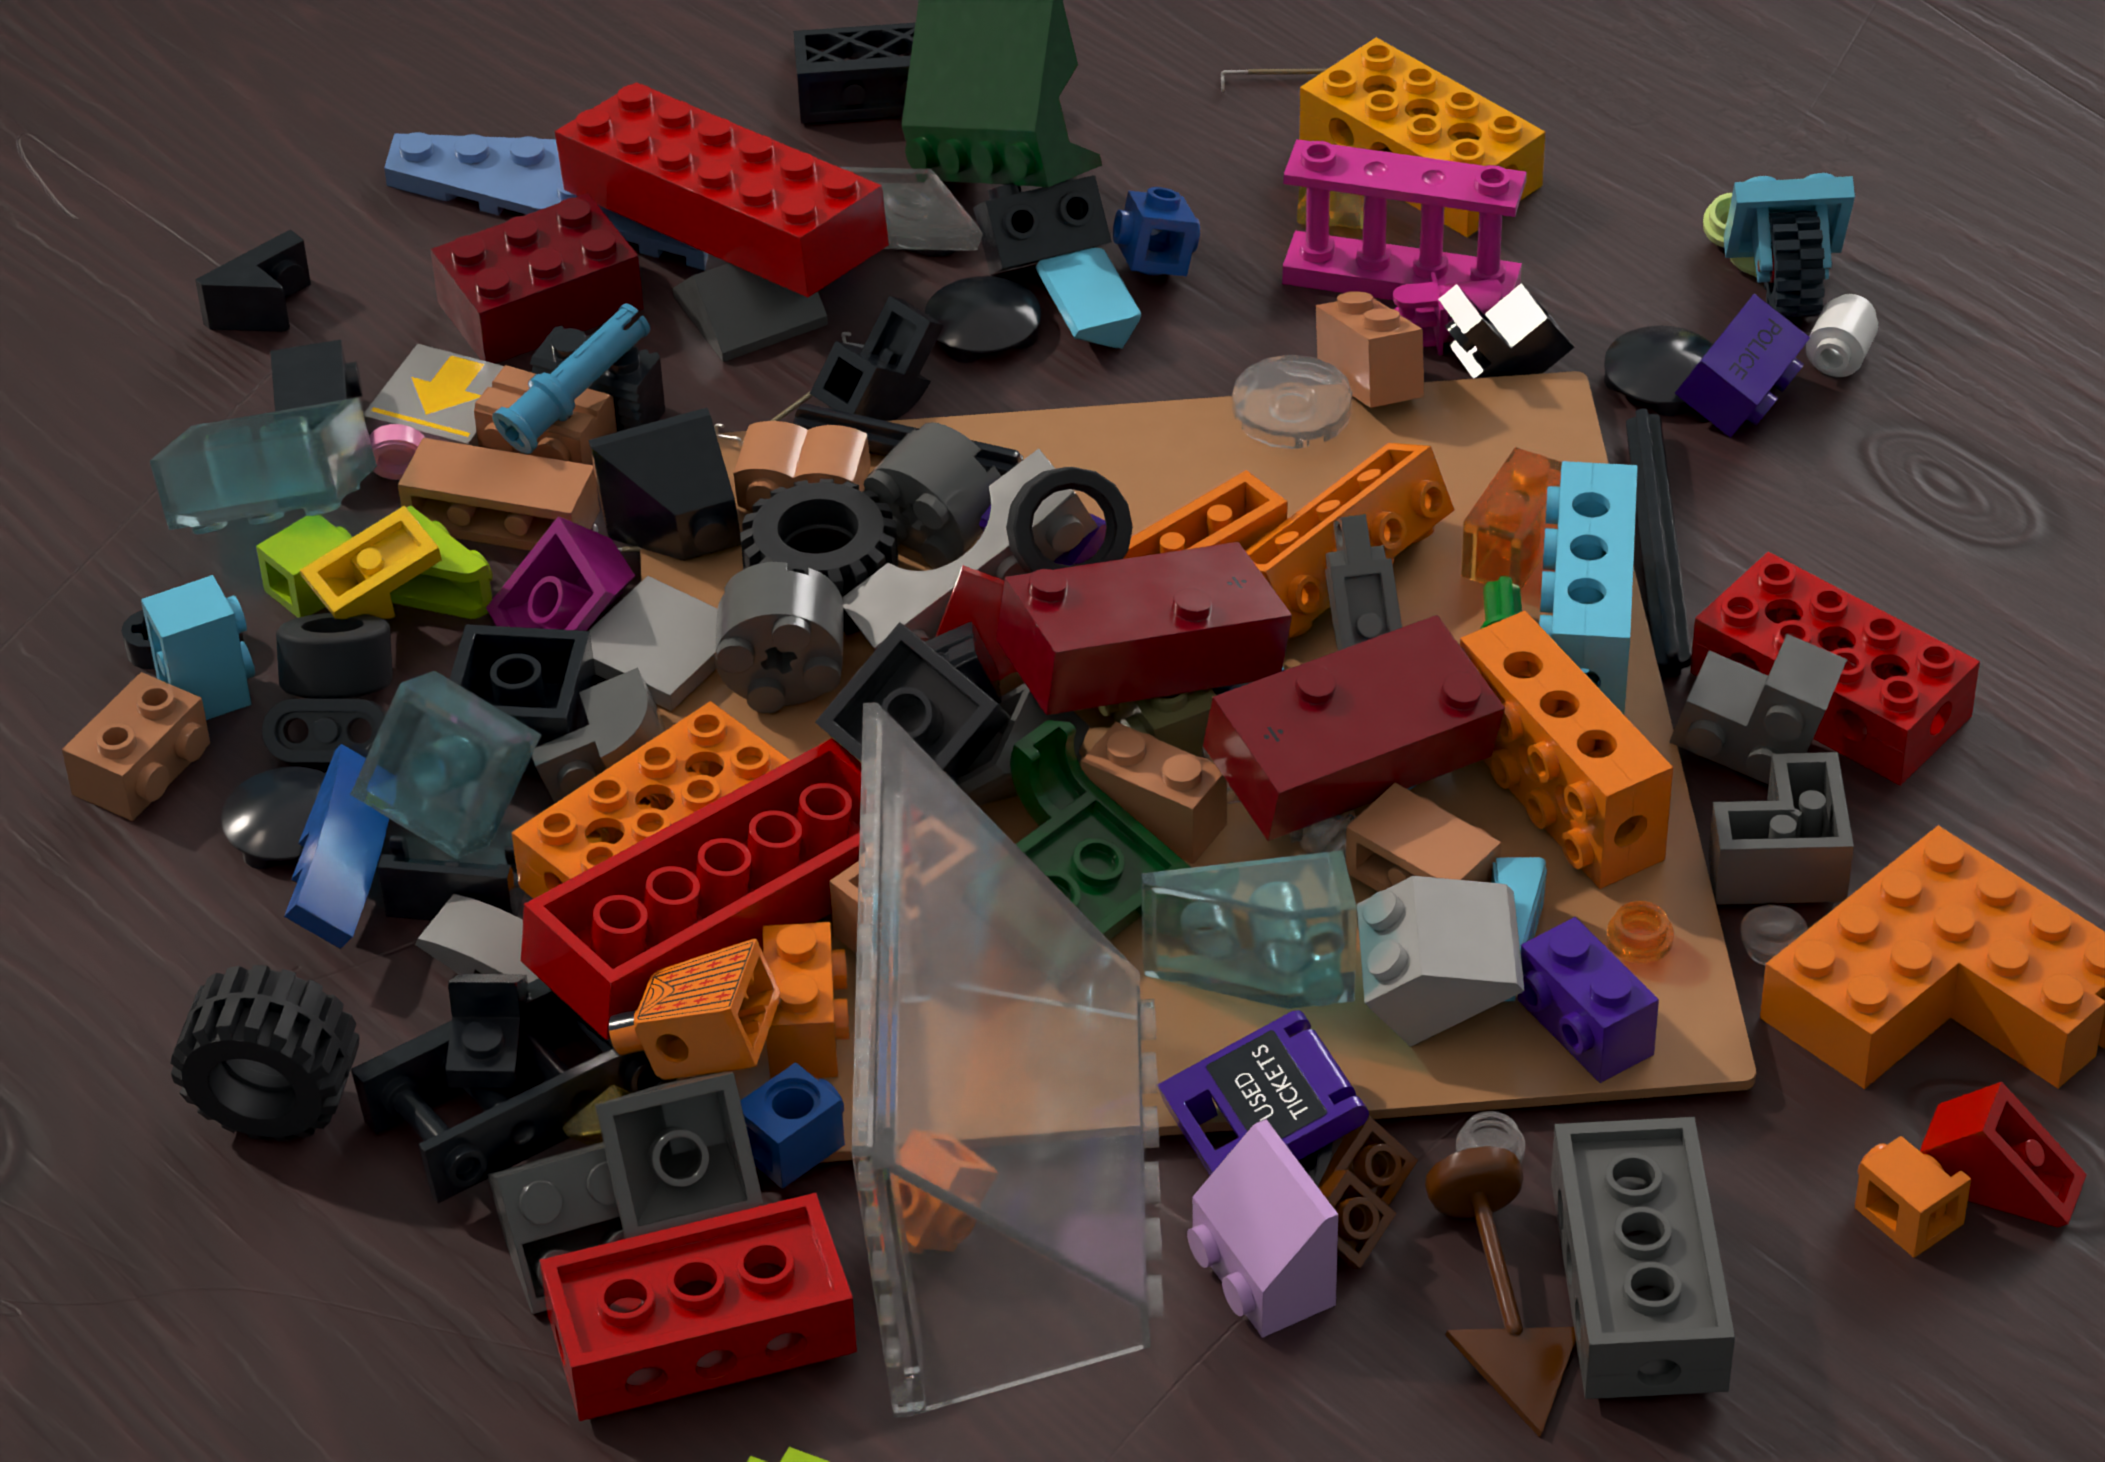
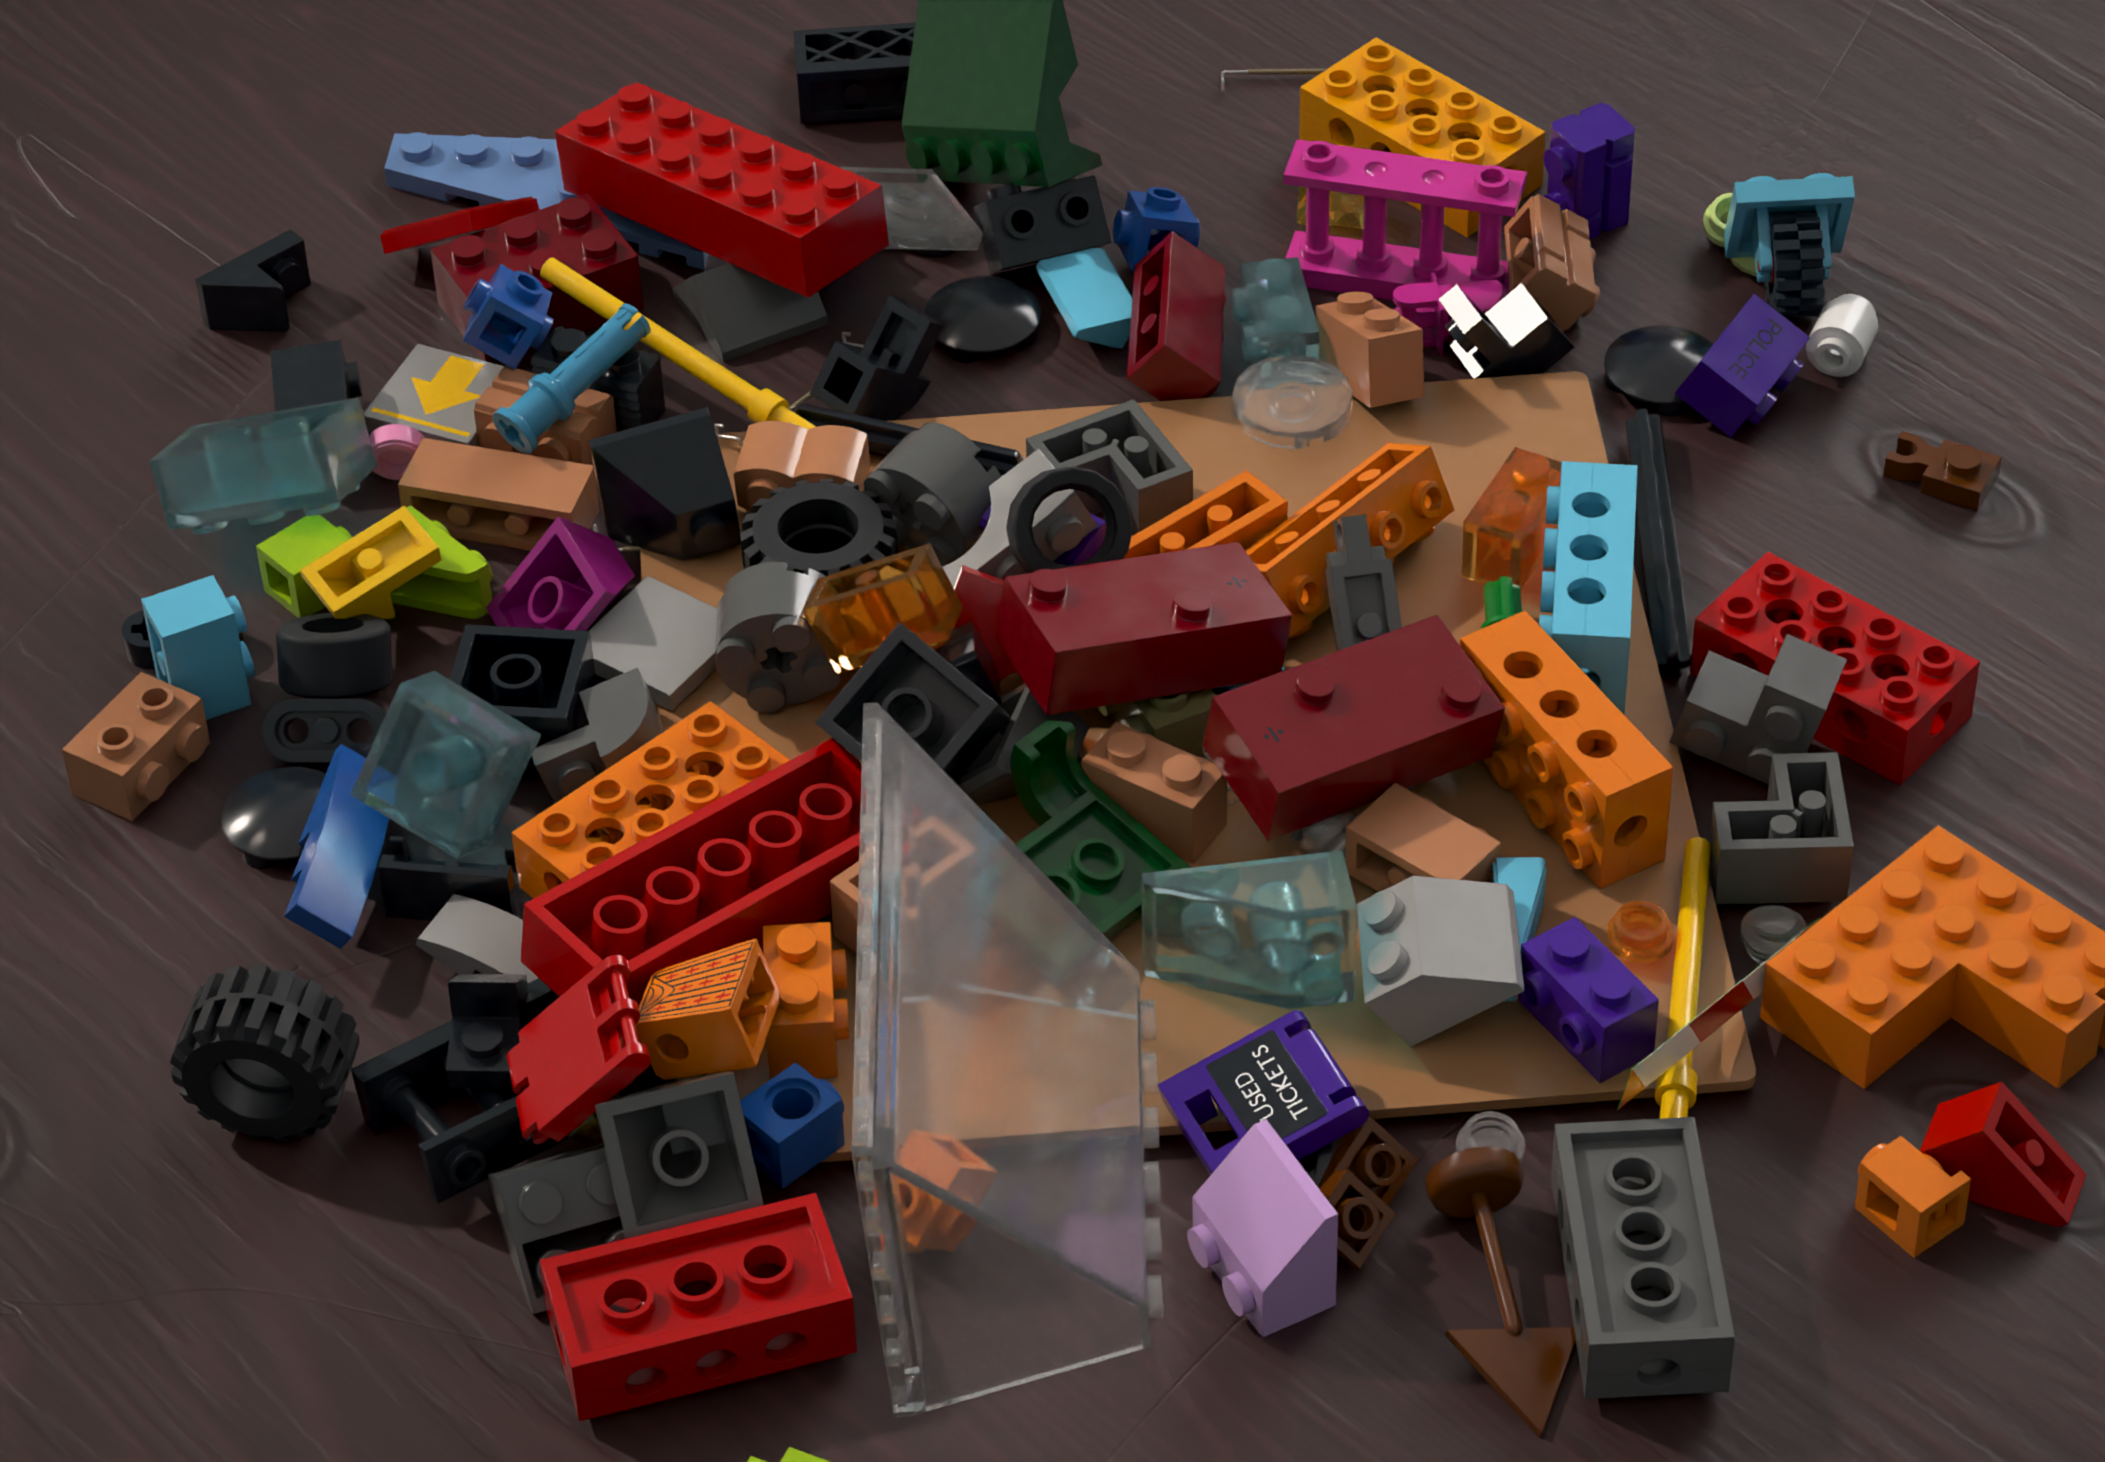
none -> red tile [380,196,539,254]
none -> blue brick [463,264,554,370]
none -> red plate [507,955,651,1144]
none -> yellow bar [540,258,816,430]
none -> clear orange brick [803,543,963,674]
none -> dark grey brick [1026,399,1193,536]
none -> dark red brick [1127,231,1226,401]
none -> clear light blue brick [1230,257,1319,393]
none -> nougat brick [1504,194,1600,331]
none -> dark purple brick [1544,102,1635,239]
none -> sticker [1617,918,1820,1110]
none -> yellow bar [1655,837,1711,1119]
none -> reddish brown plate [1883,431,2002,511]

